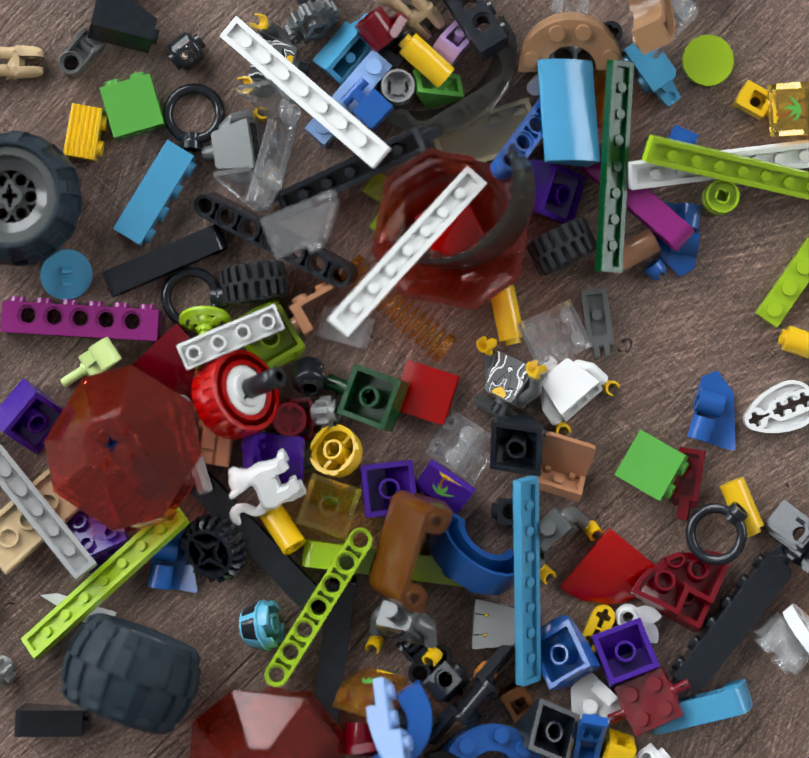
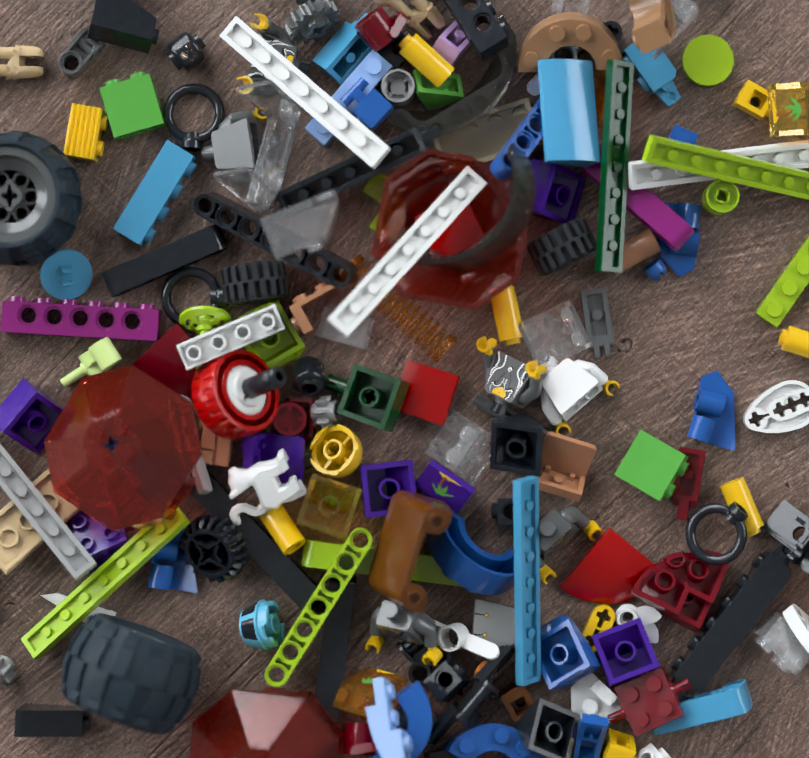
none -> white piece [435,620,500,660]

